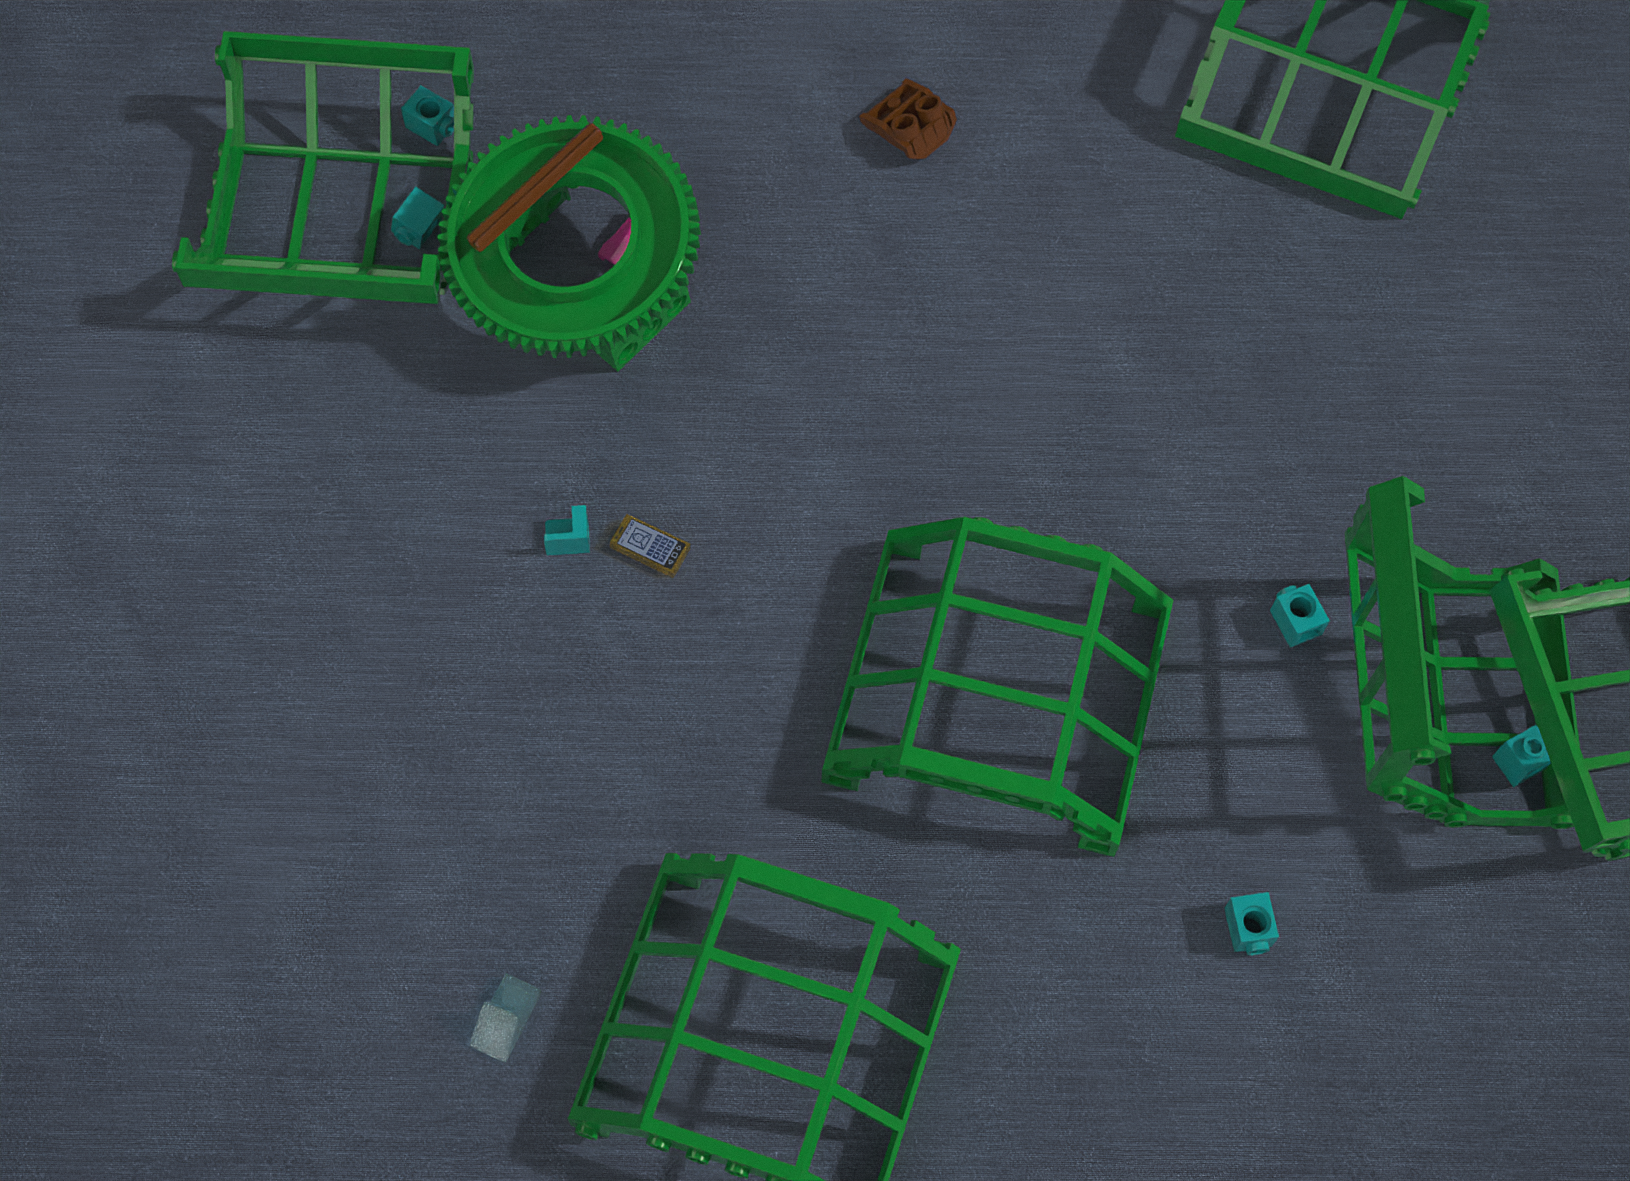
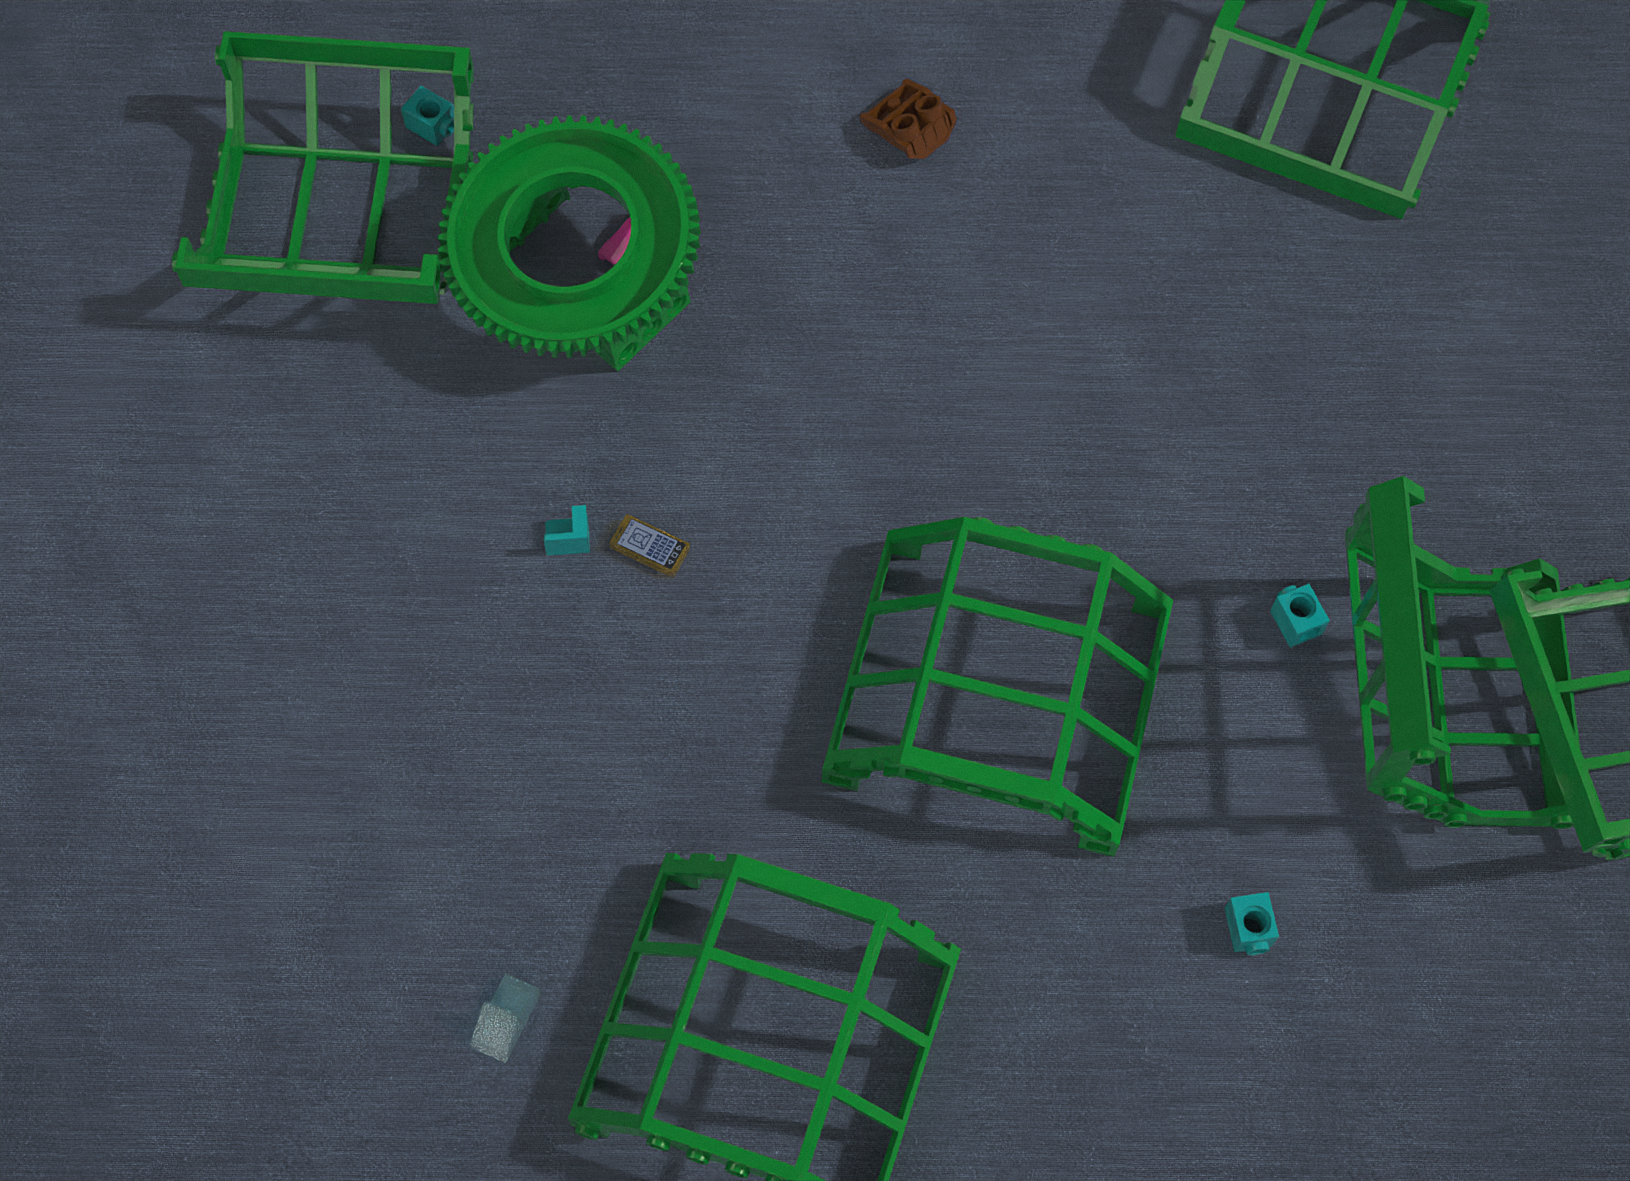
teal brick [391,186,445,250] -> none
reddish brown axle [467,123,603,252] -> none
teal brick [1492,725,1551,788] -> none

